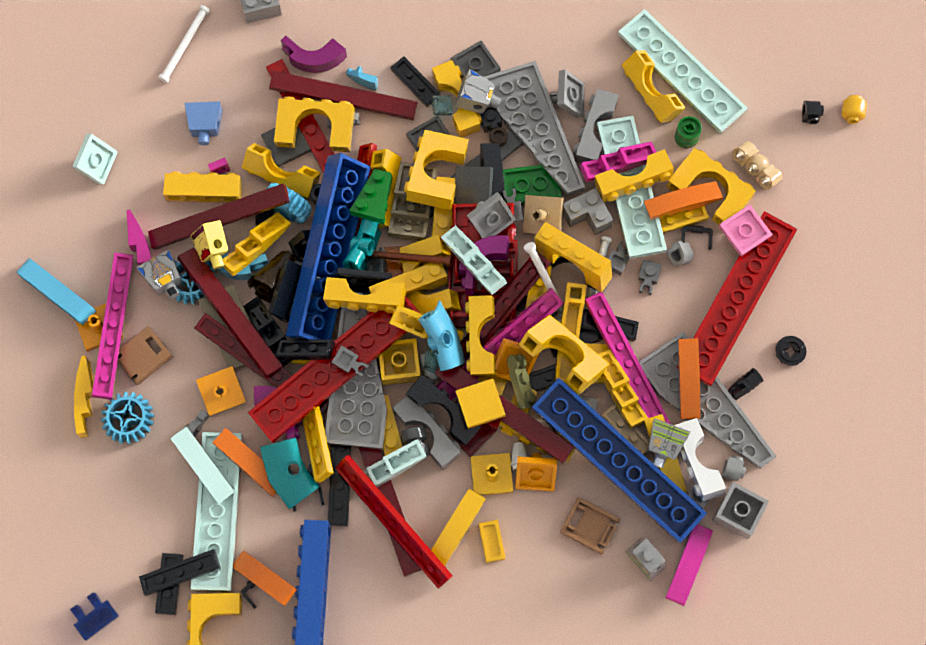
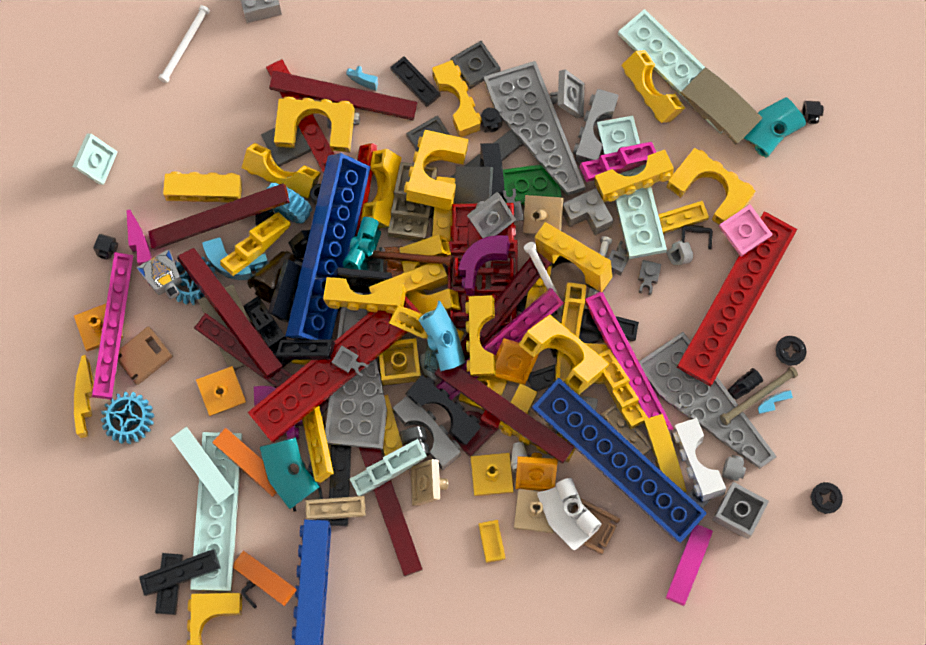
medium azure beam [16,258,96,325] -> none
clear blue plate [70,592,119,641] -> none
flat silver plate [184,410,209,438] -> none
medium blue torso [185,101,223,146] -> none
light yellow torso [191,220,228,269] -> none
dark pink tile [208,158,230,175] -> none
magenta arch [281,35,347,73] -> none
red plate [335,455,453,589] -> none
green wing [349,169,393,224] -> none
clear light blue plate [431,95,453,116] -> none
yellow slope [431,488,486,566] -> none
light aqua slope [441,225,507,295] -> none
light grey torso [454,69,501,114] -> none
yellow tile [456,378,506,429] -> none
dark brown tile [489,127,508,147] -> none
olive hinge [507,354,535,409] -> none
light grey torso [625,538,665,581] -> none
orange slope [644,181,723,220] -> none
light grey torso [648,418,691,468] -> none
green wheel [674,116,702,149] -> none
orange slope [678,338,700,419] -> none
tan piece [732,141,783,190] -> none
yellow head [841,95,867,124] -> none
none -> black plate [93,234,118,260]
none -> tan tile [305,496,366,520]
none -> tan tile [411,459,449,506]
none -> tan tile [514,489,553,534]
none -> white panel [537,478,602,550]
none -> dark tan slope [680,67,762,144]
none -> dark tan bar [720,366,798,425]
none -> teal panel [743,97,806,158]
none -> medium azure slope [758,390,793,414]
none -> black gear [810,482,843,514]

